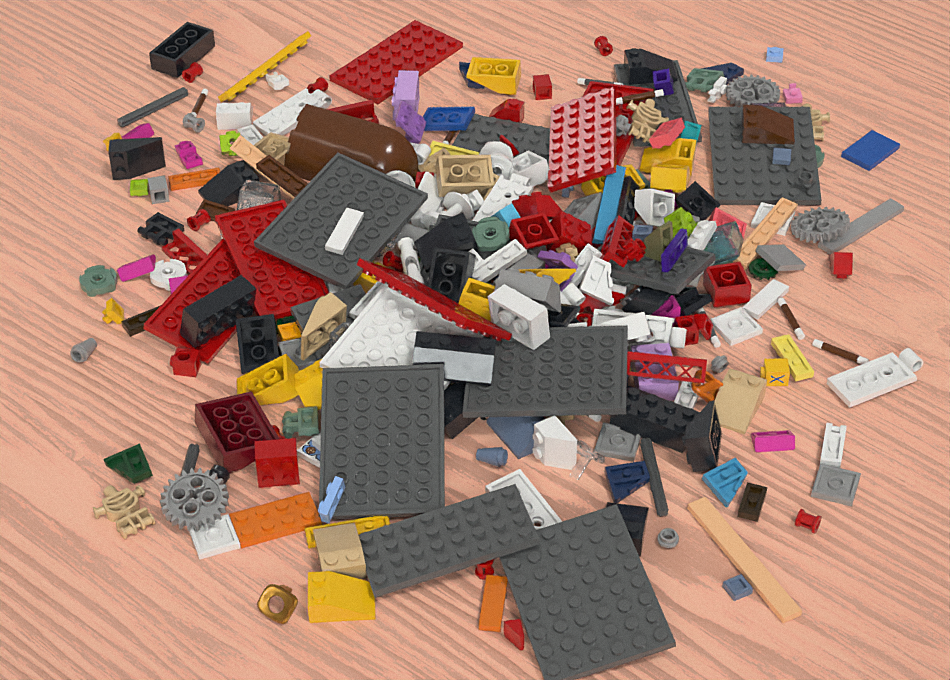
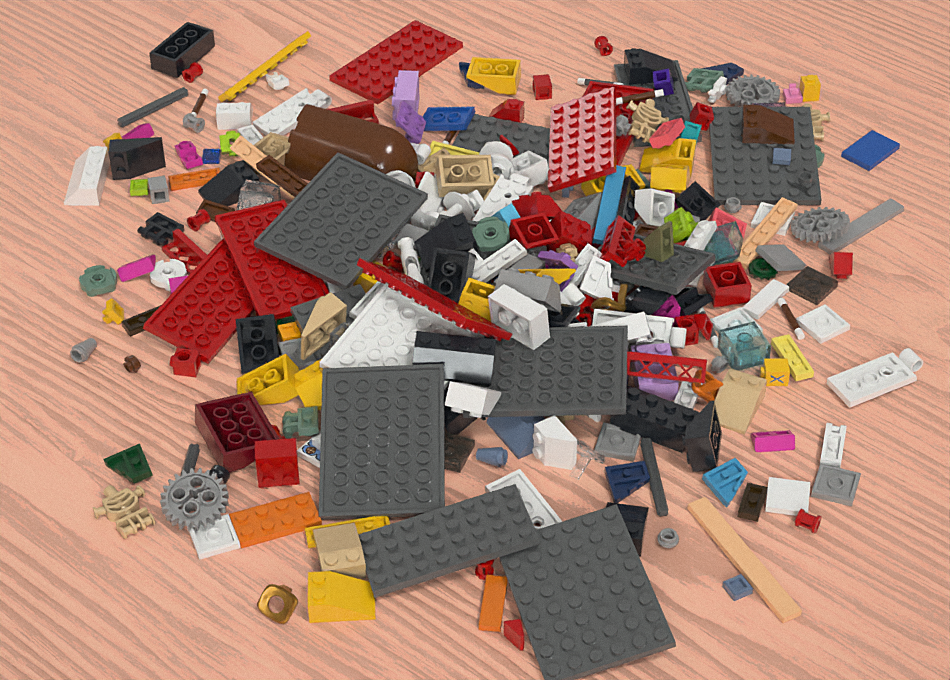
black brick [180,275,257,348] -> none
red bush [307,77,329,94] -> none
light blue plate [318,476,345,523] -> none
white tile [325,208,364,255] -> none
sand blue plate [632,225,653,242] -> none
dark purple tile [661,229,688,273] -> none
light blue plate [766,47,784,63] -> none
reddish brown bar [812,339,869,365] -> none
none -> white slope [64,146,110,206]
none -> reddish brown plate [123,355,141,373]
none -> clear blue tile [202,149,221,164]
none -> white slope [445,381,501,418]
none -> clear smoke plate [445,432,475,473]
none -> pearl gold piece [591,284,628,312]
none -> red brick [689,102,714,131]
none -> clear light blue brick [717,321,771,371]
none -> light grey plate [724,197,742,213]
none -> white tile [765,477,810,516]
none -> clear smoke plate [787,266,838,305]
none -> white tile [796,304,850,344]
none -> yellow brick [799,75,821,102]

